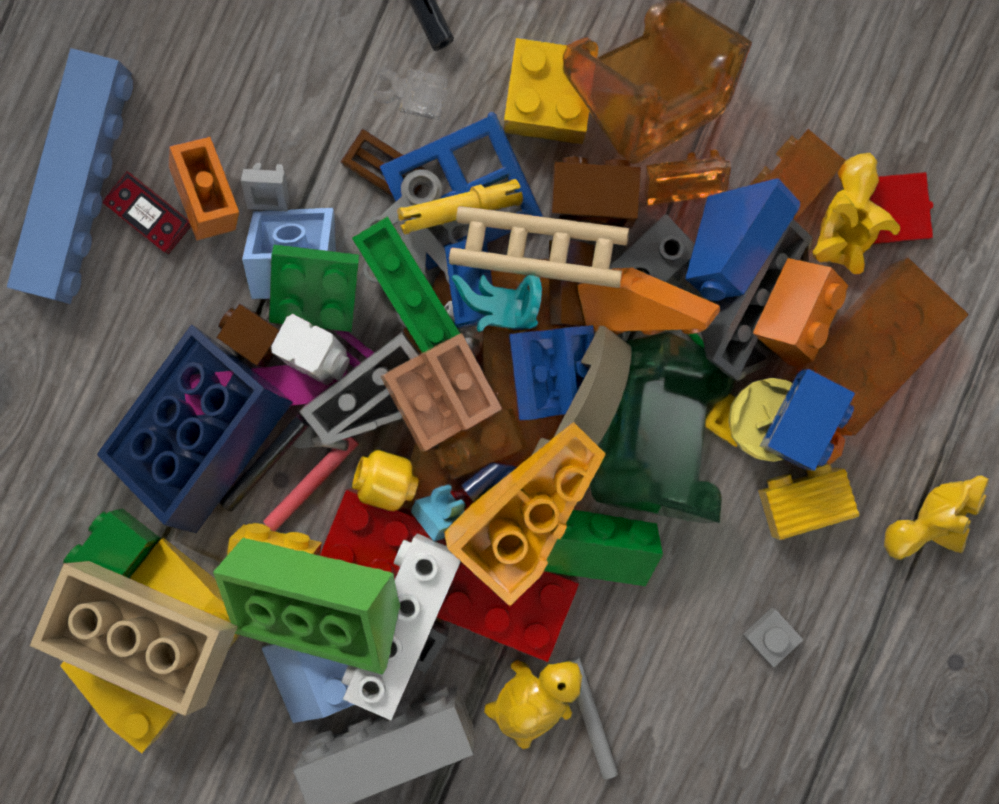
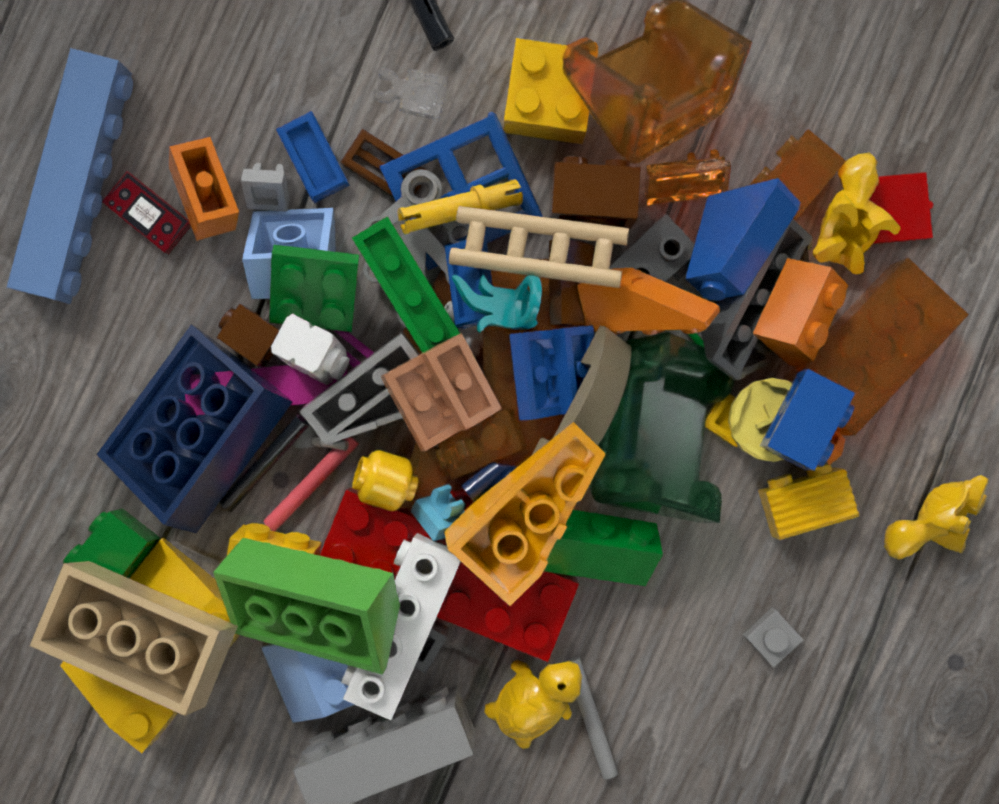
none -> blue tile [276,111,350,203]

